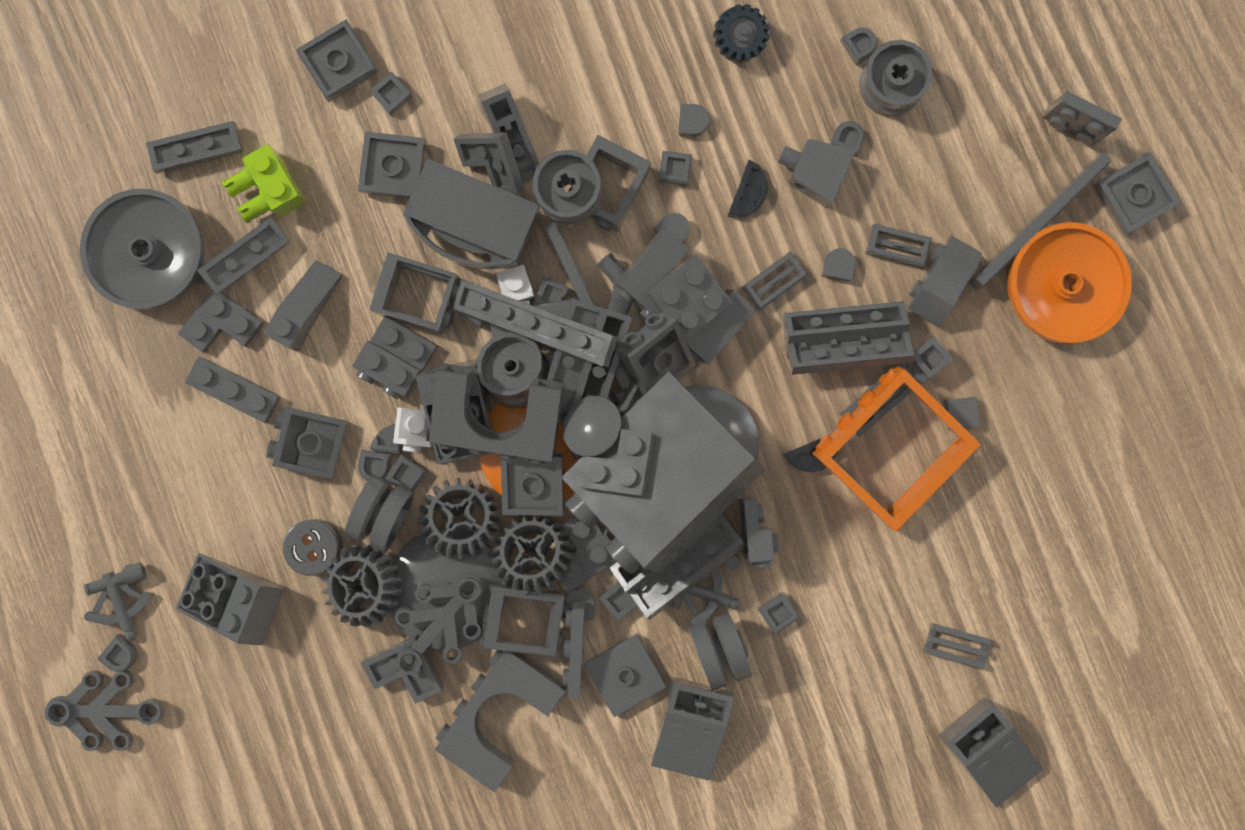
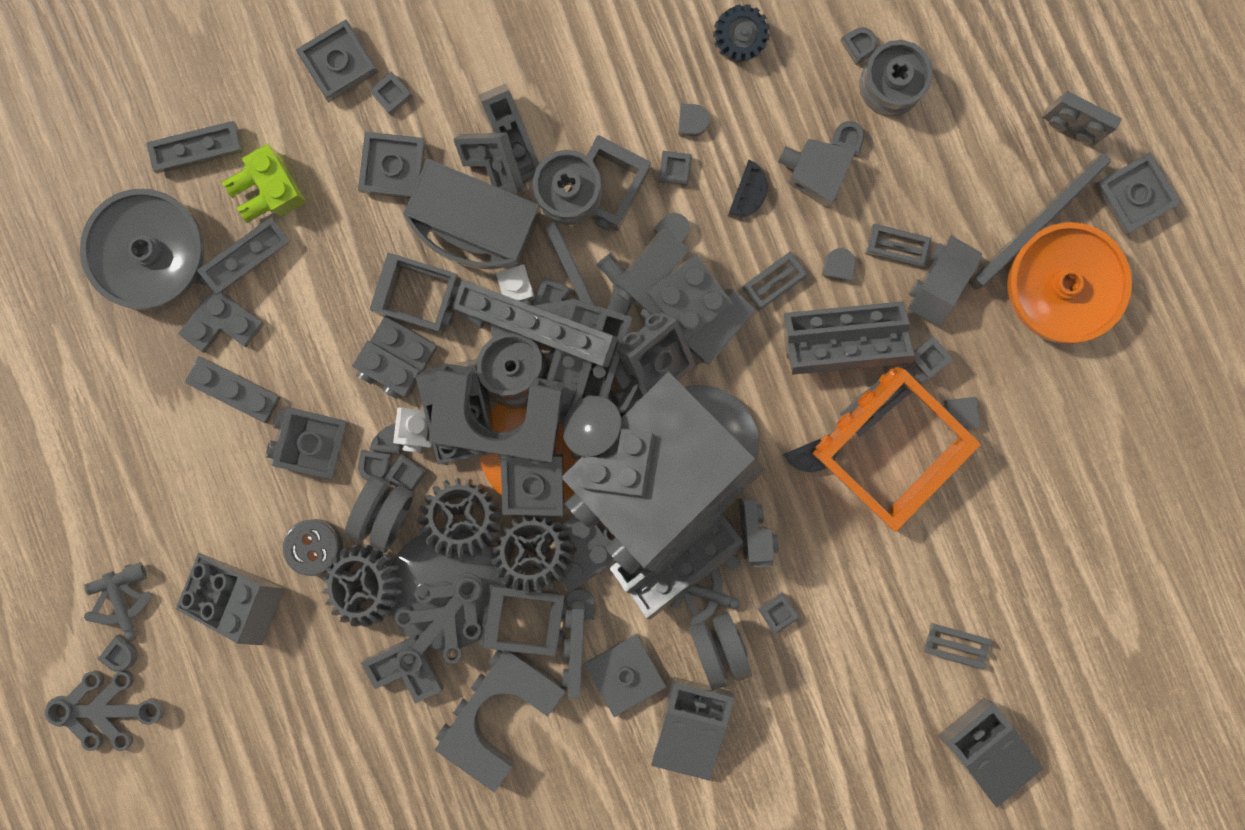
dark grey slope [263,260,343,352] -> none
dark grey tile [599,581,638,622] -> none

